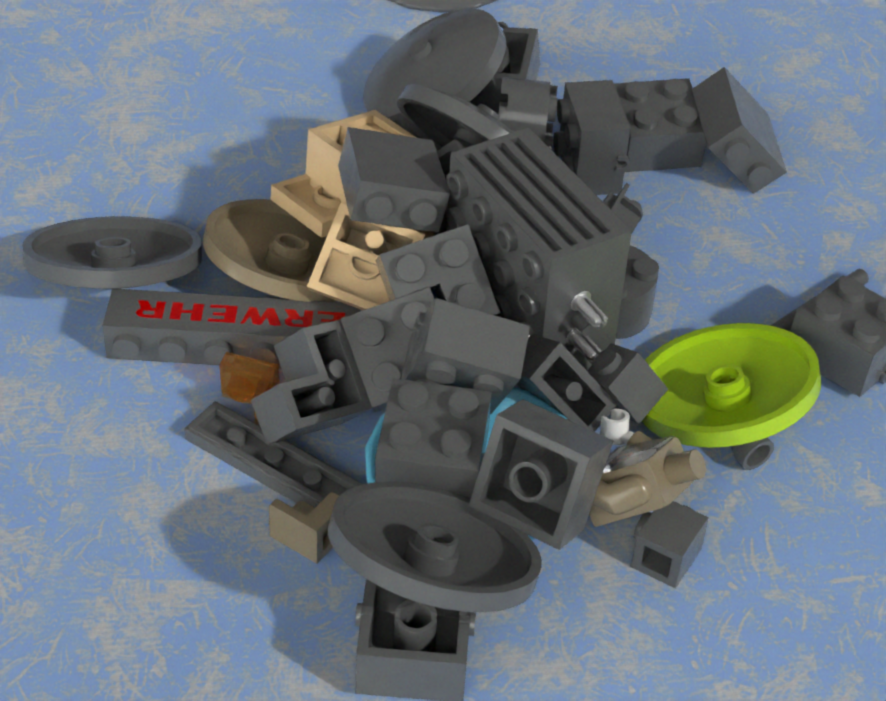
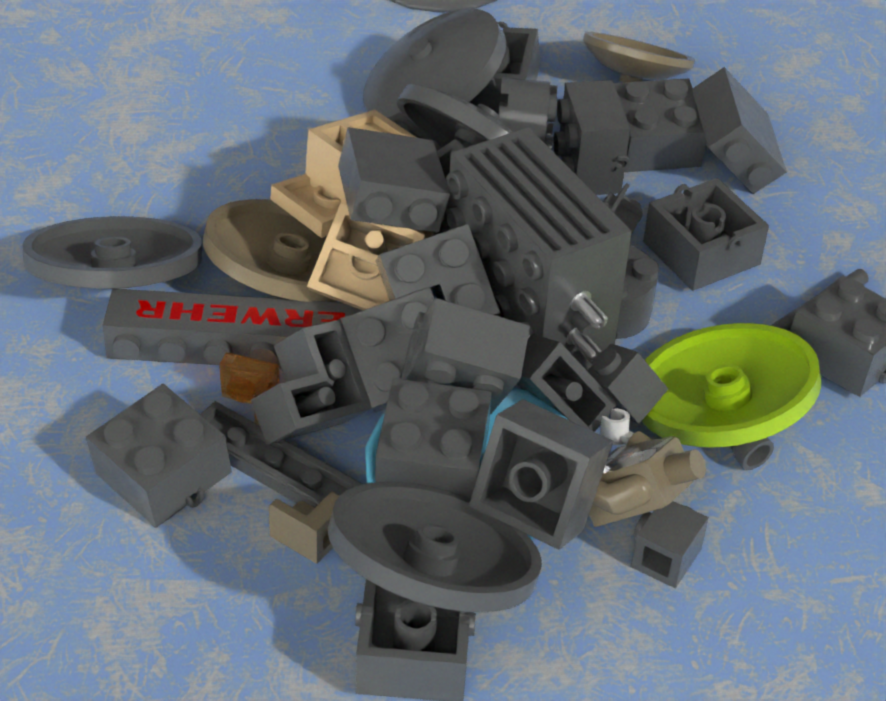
none -> dark grey brick [86,383,232,528]
none -> dark tan dish [583,32,695,83]
none -> dark grey brick [643,178,769,291]

